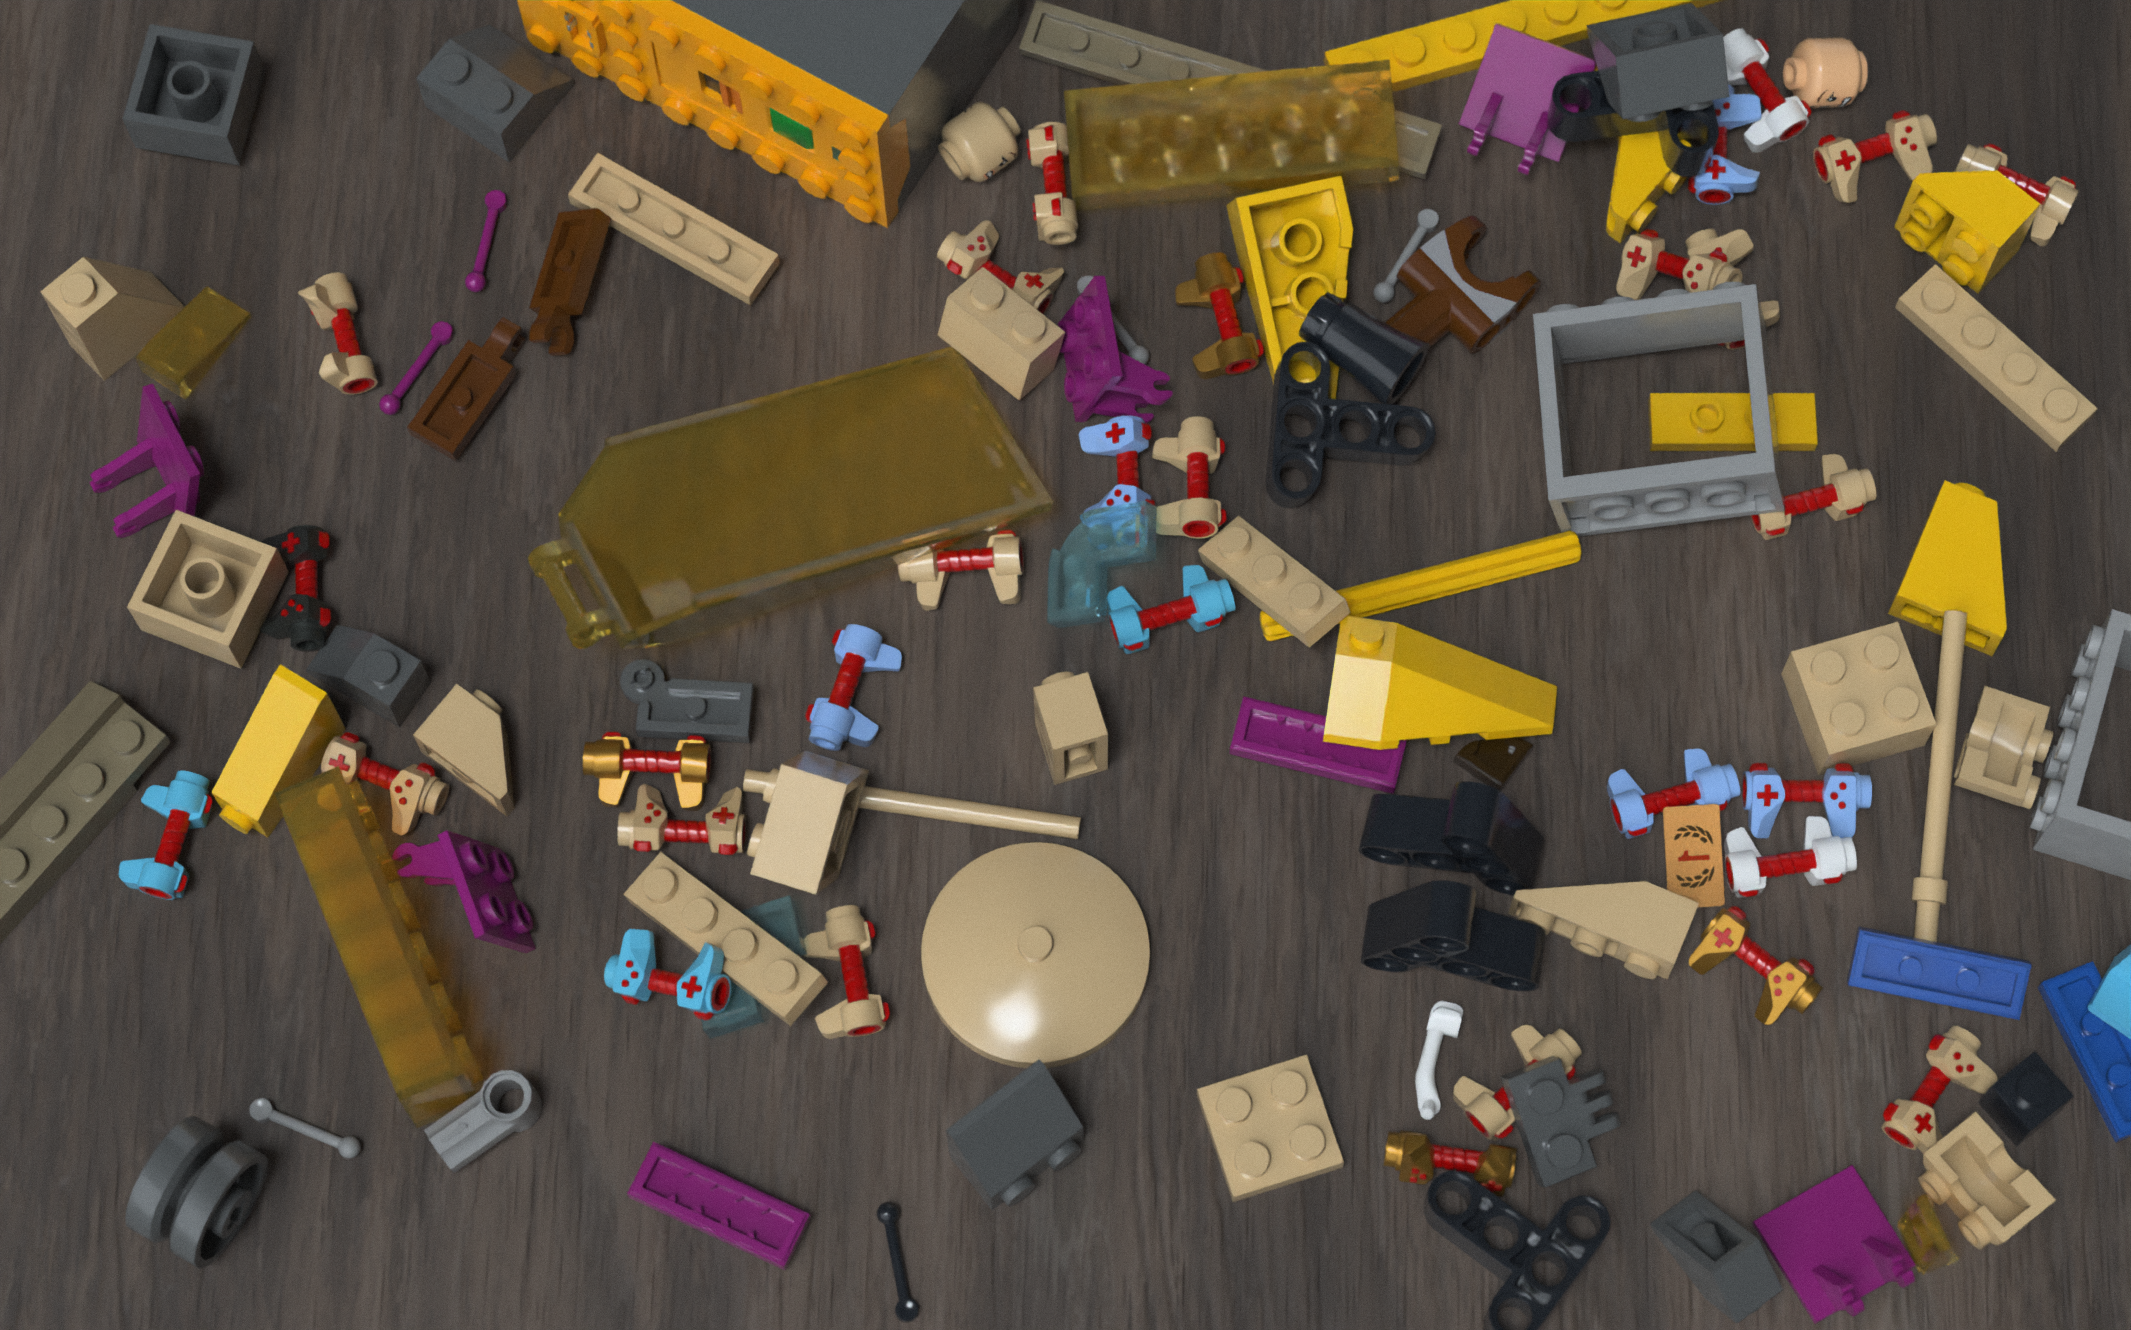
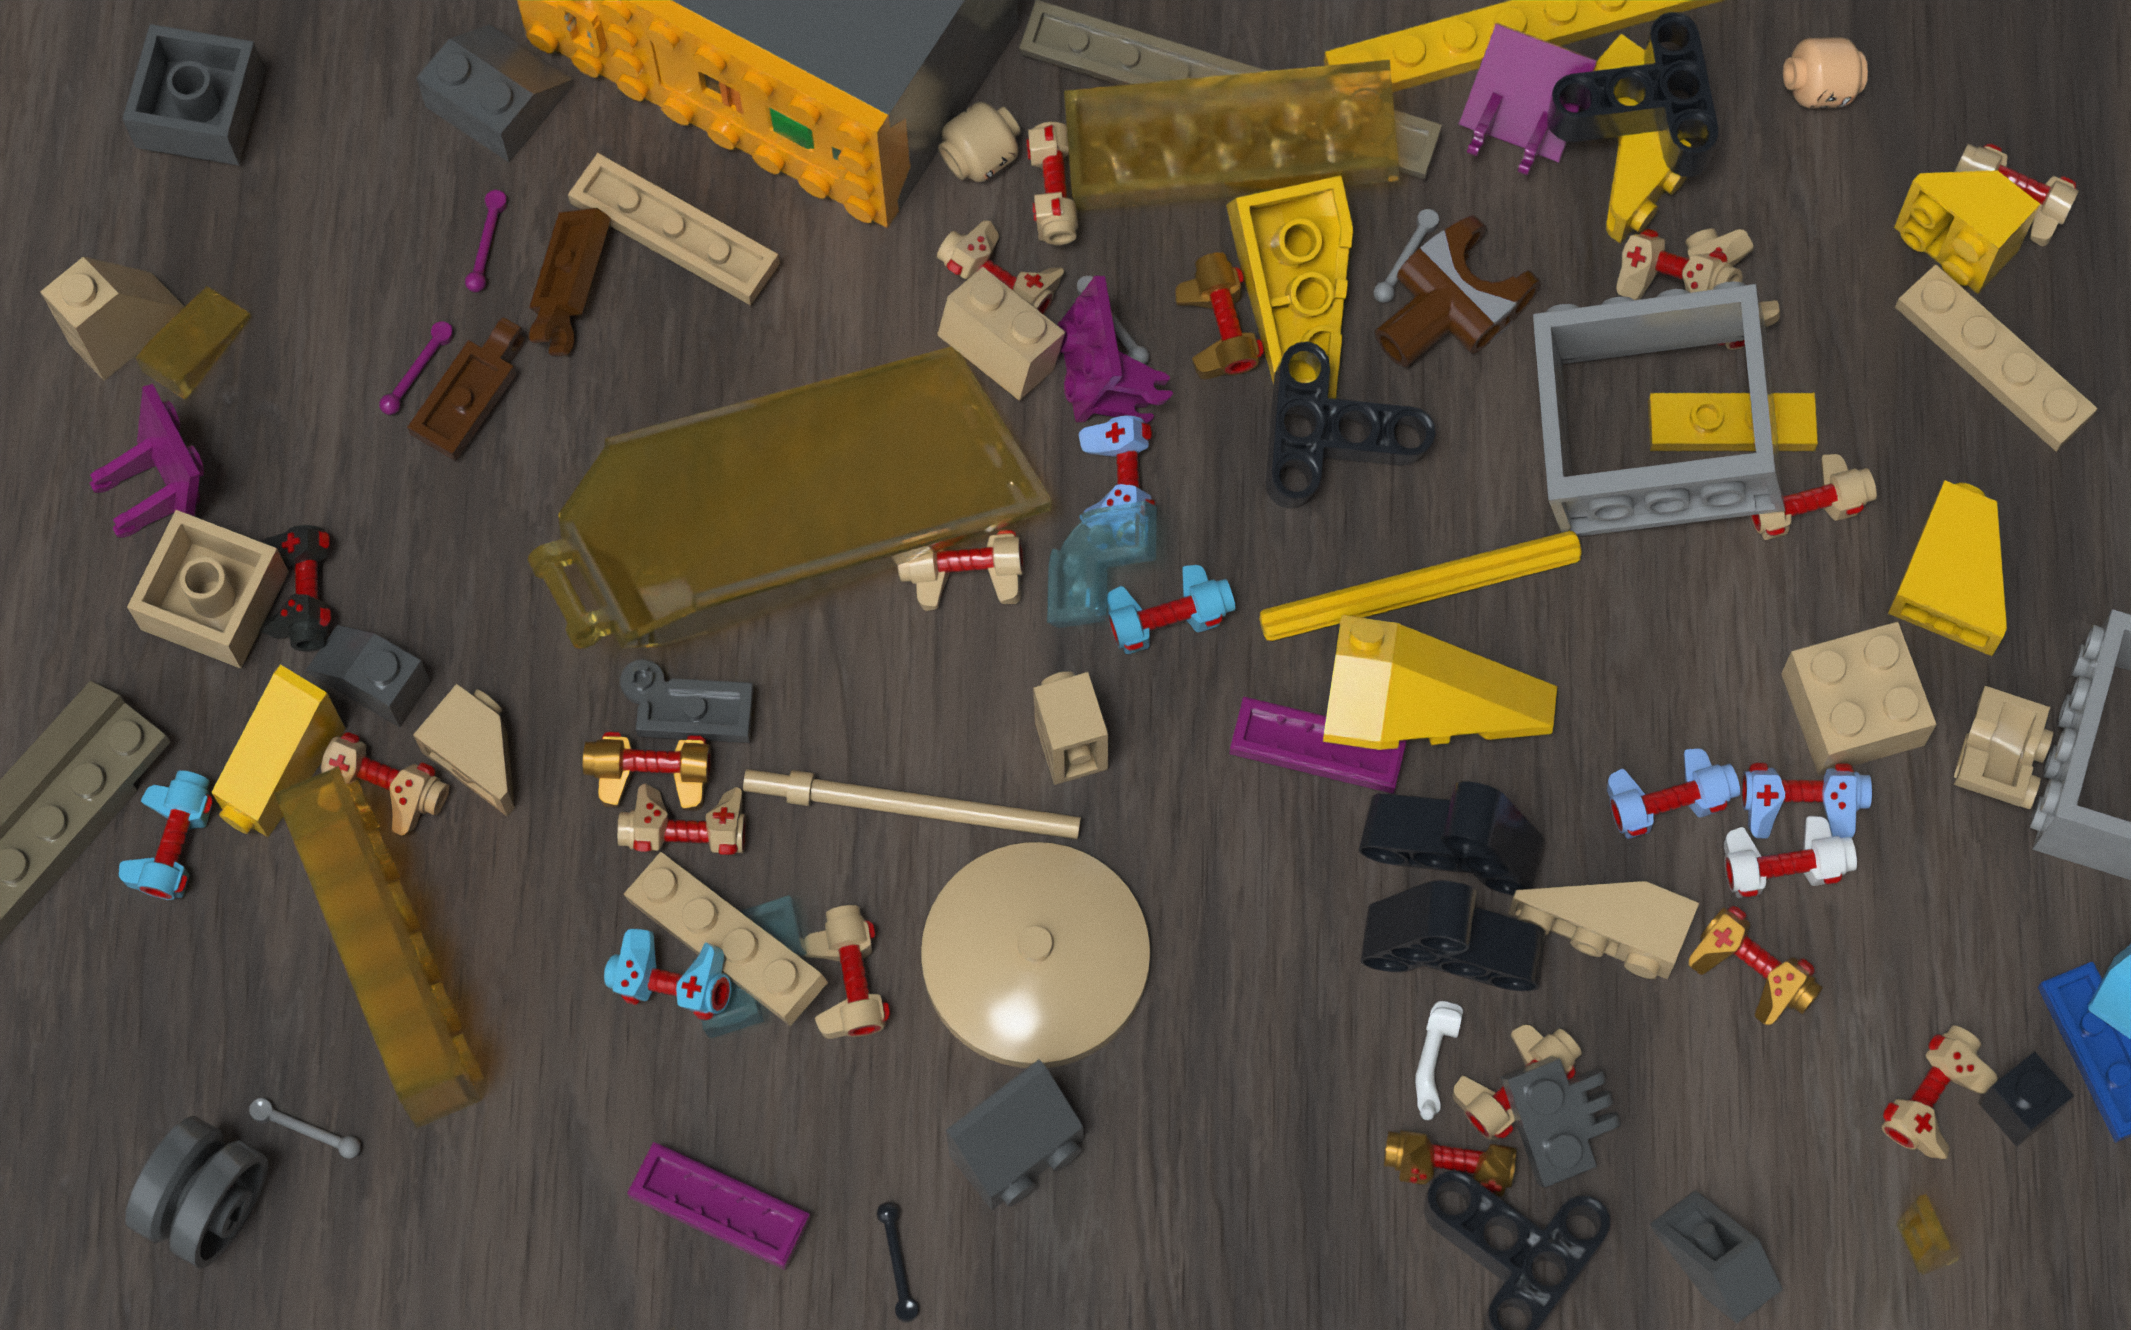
tan piece [298,273,378,395] -> none
magenta plate [392,830,536,954] -> none
light grey piece [424,1070,542,1173] -> none
tan brick [747,751,869,894] -> none
light blue piece [805,624,902,751] -> none
tan piece [1152,416,1226,539] -> none
tan plate [1197,1055,1344,1202] -> none
tan plate [1198,515,1350,648] -> none
black plant [1299,292,1430,405] -> none
dark brown tile [1453,737,1533,791] -> none
dark grey slope [1587,3,1730,122] -> none
clear orange sticker [1663,804,1725,907] -> none
light blue piece [1688,84,1762,205] -> none
white piece [1723,28,1811,153] -> none
magenta plate [1752,1165,1916,1324] -> none
tan piece [1813,110,1937,203] -> none
blue tile [1847,926,2032,1020] -> none
tan bar [1911,610,1967,942] -> none
tan cylinder [1918,1112,2056,1250] -> none

